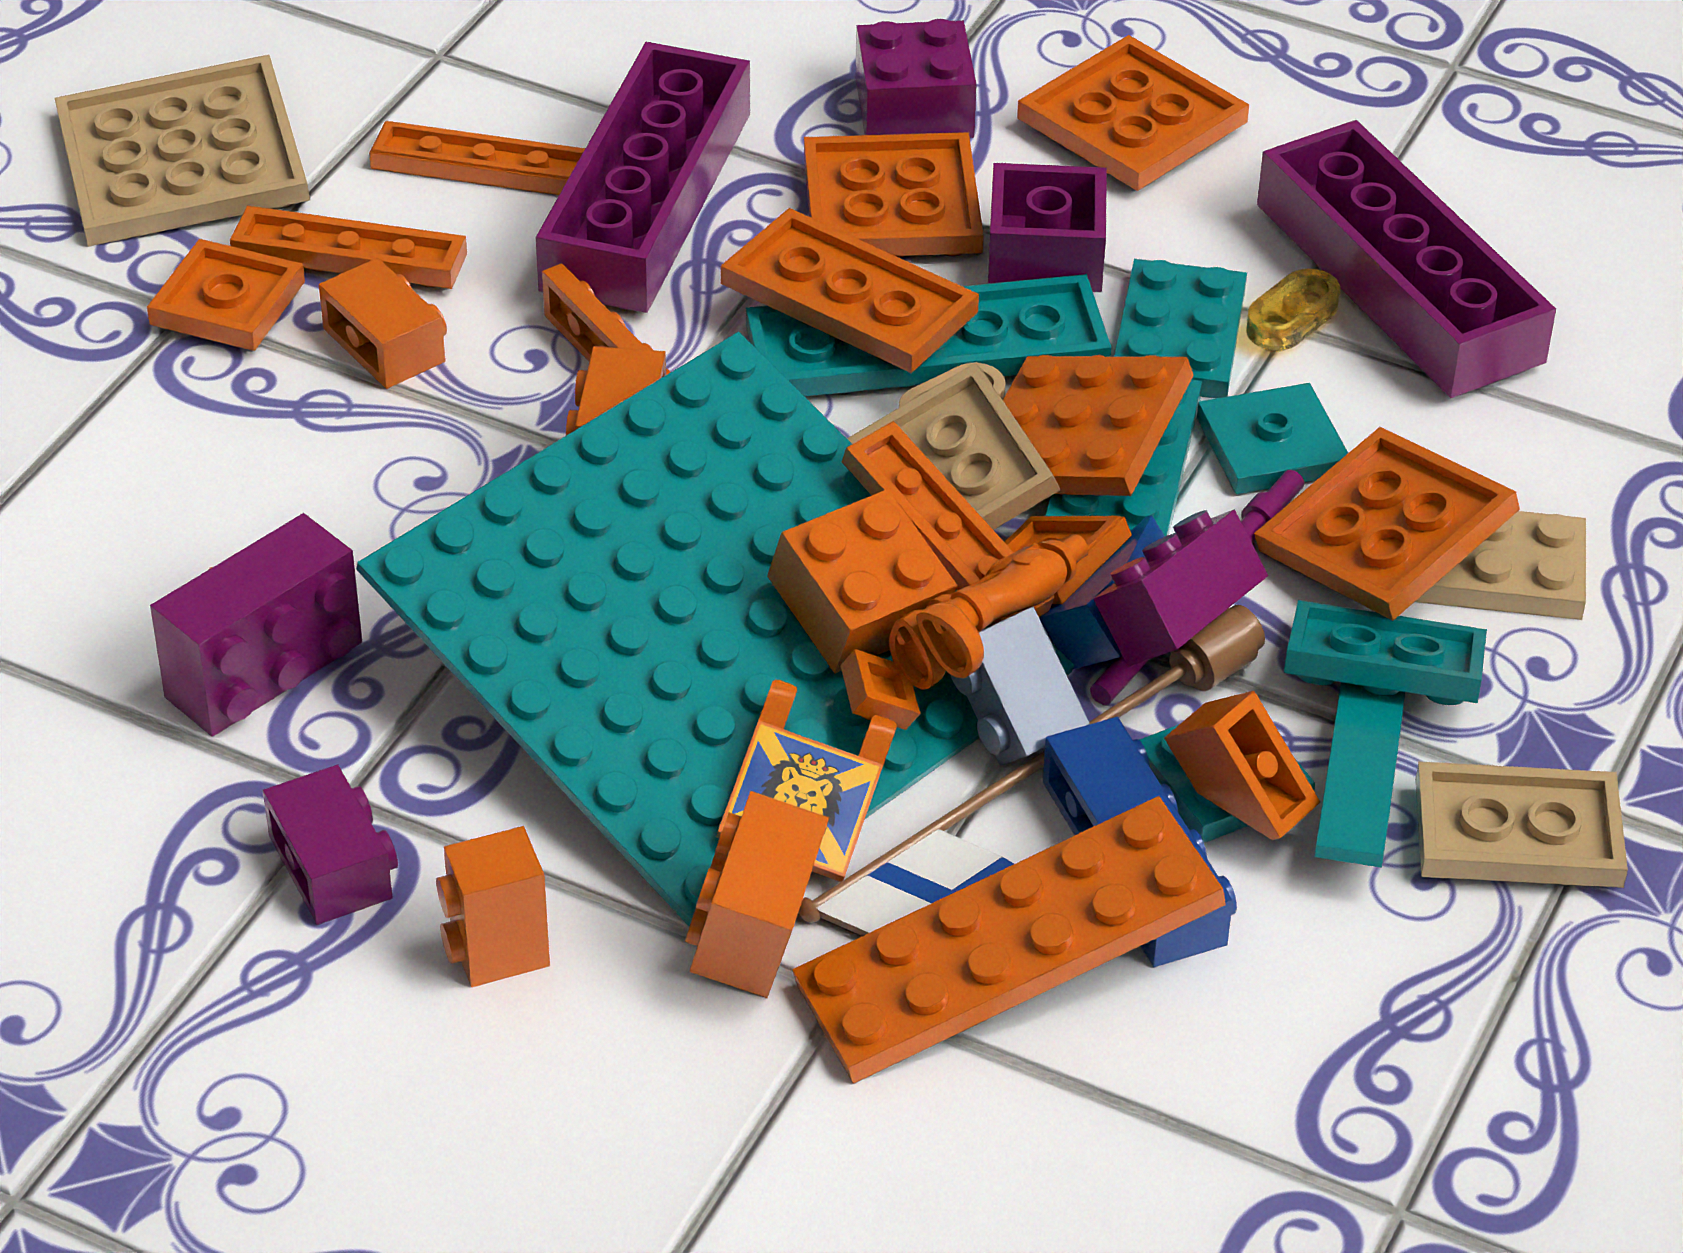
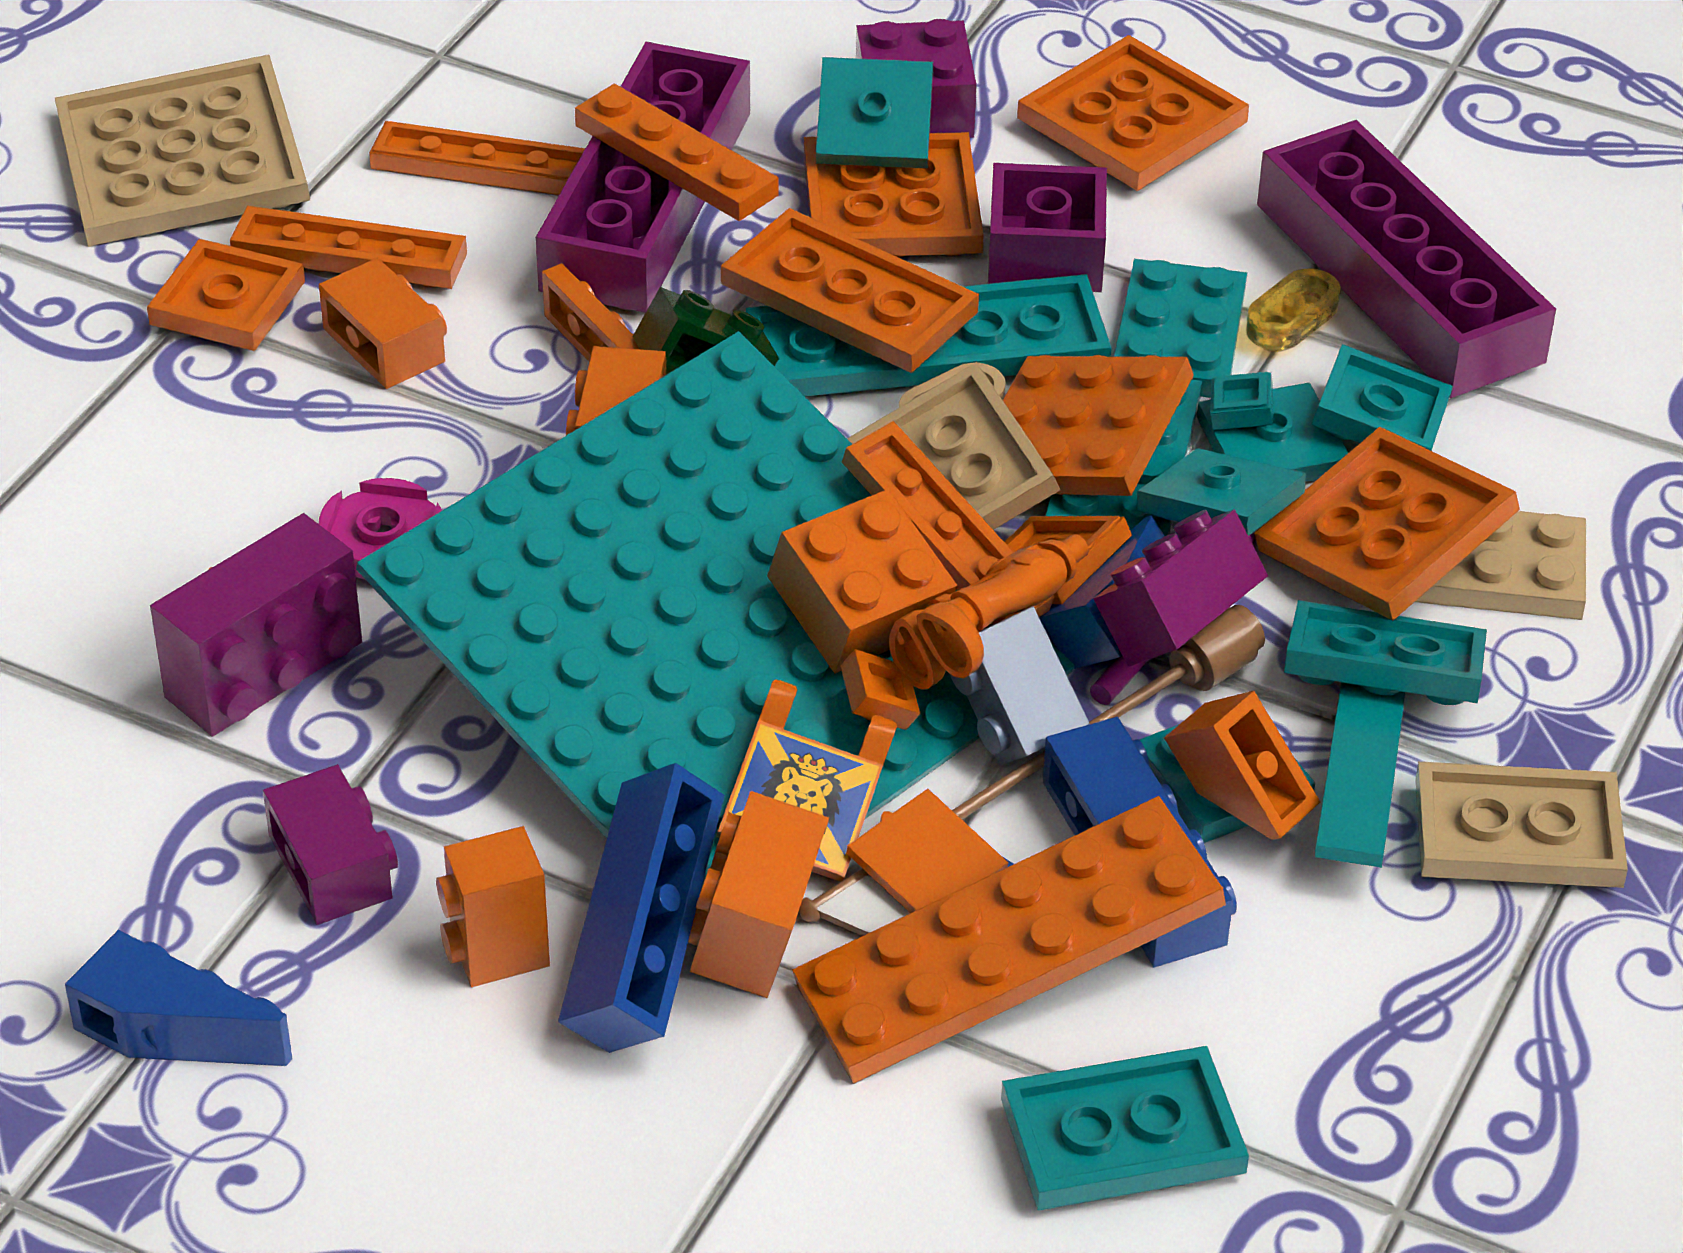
none -> blue slope [65,929,292,1066]
none -> dark pink plate [319,478,442,579]
none -> blue brick [558,763,725,1053]
none -> orange plate [575,83,779,221]
none -> dark green brick [632,287,779,375]
none -> teal plate [816,57,933,168]
none -> orange piece [846,788,1009,913]
none -> teal plate [1001,1046,1249,1211]
none -> teal plate [1137,448,1306,536]
none -> teal tile [1210,372,1273,430]
none -> teal plate [1311,344,1453,451]

